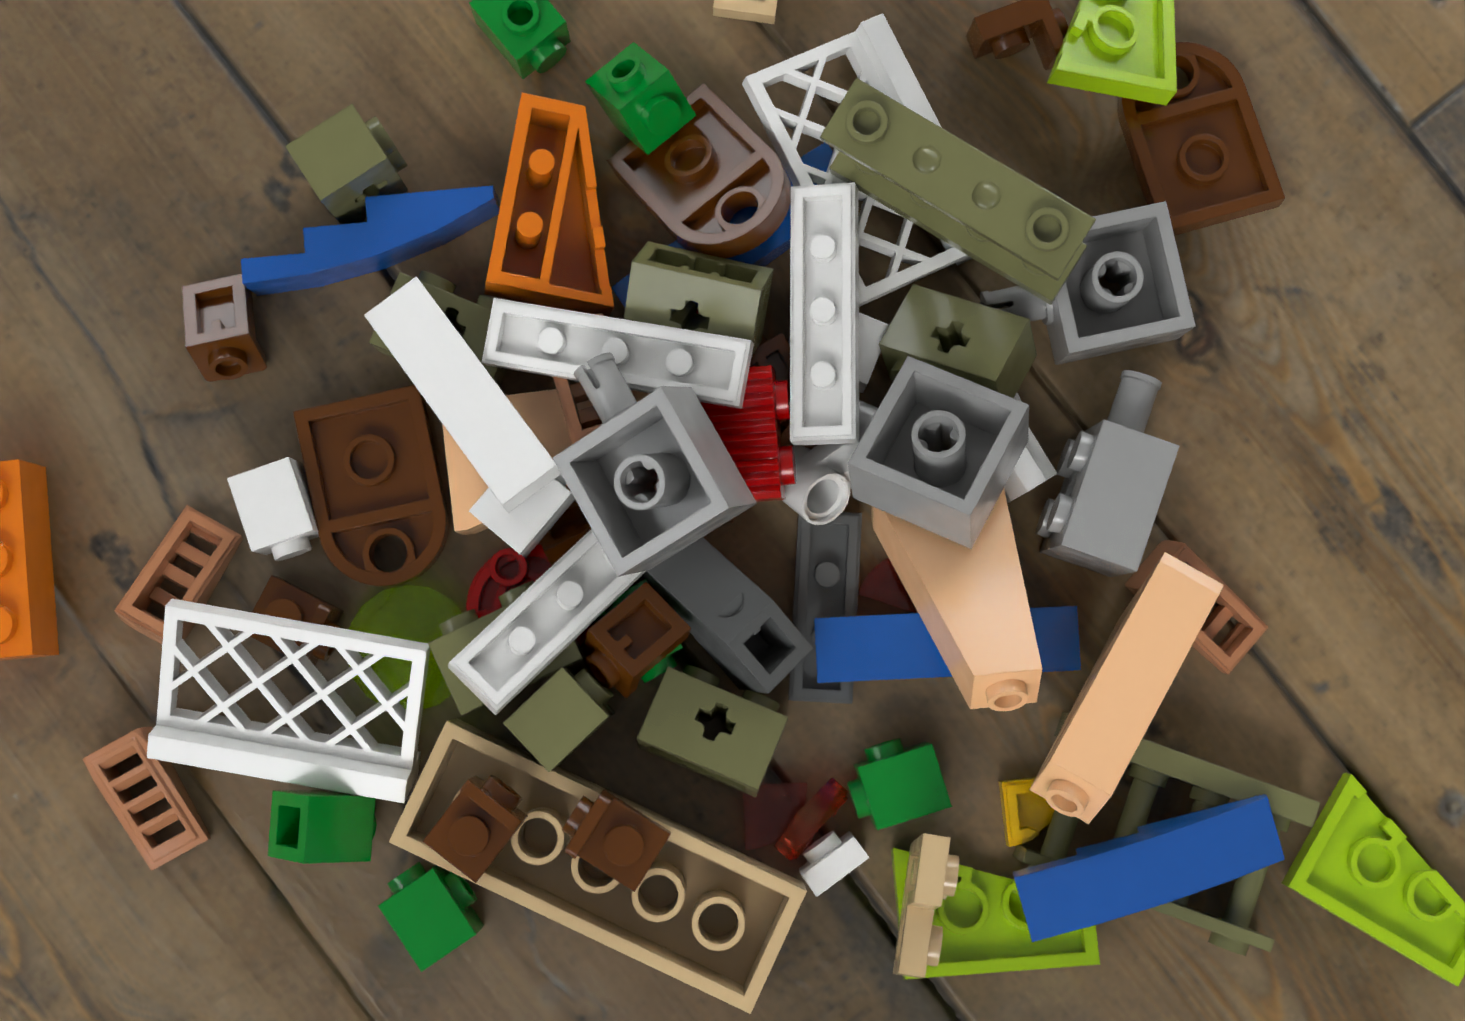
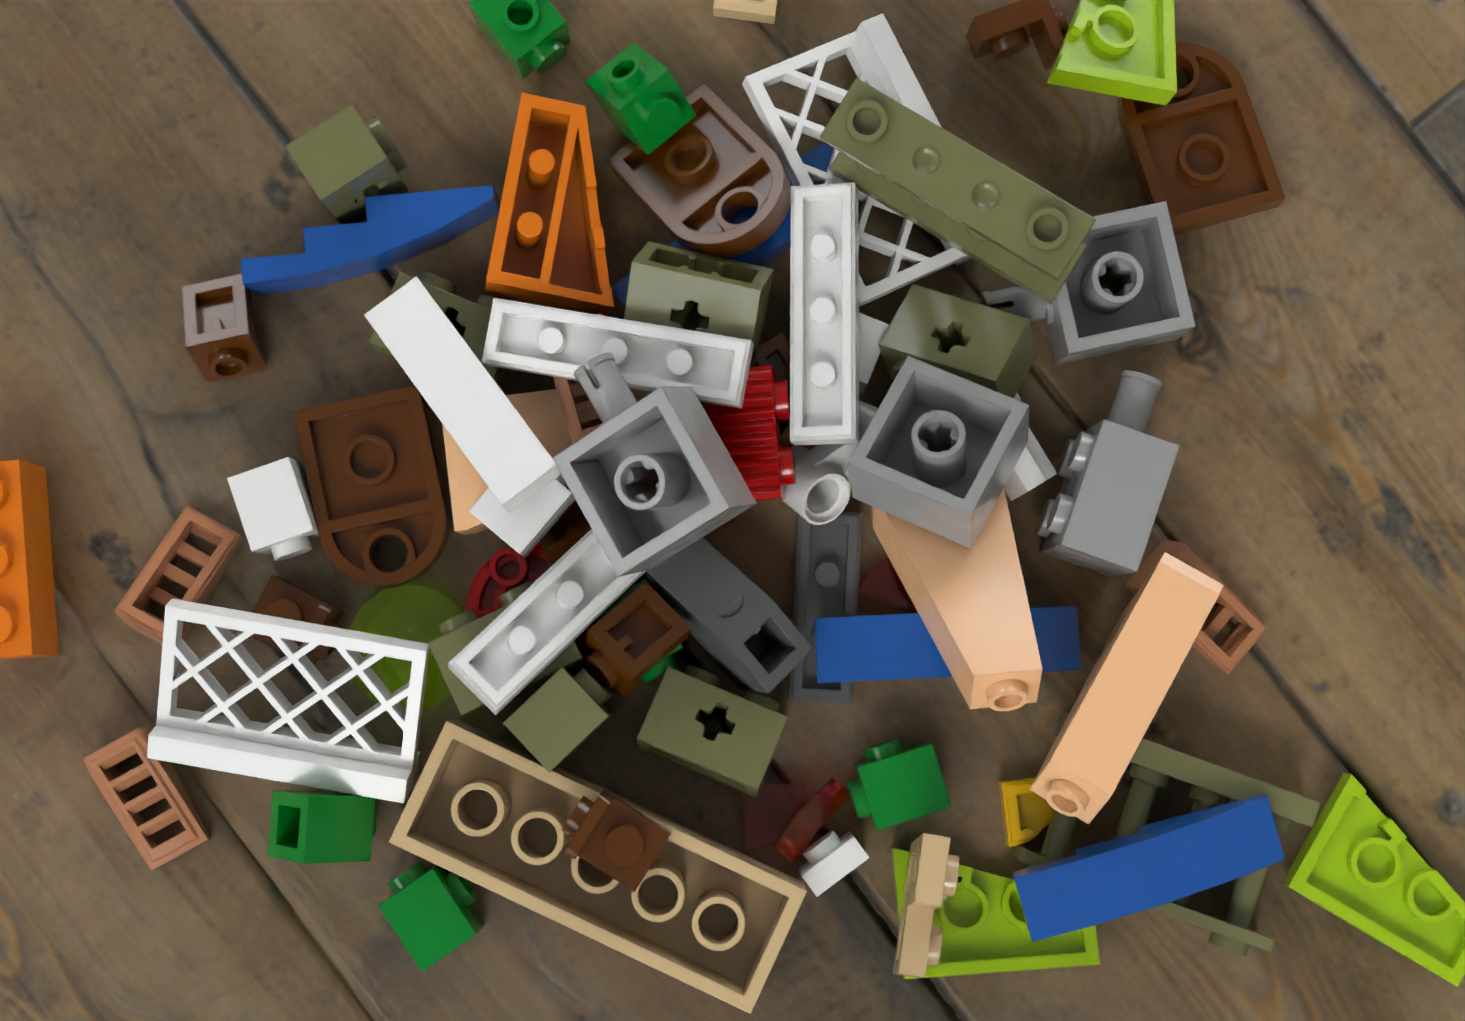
reddish brown bracket [422,775,528,883] -> none

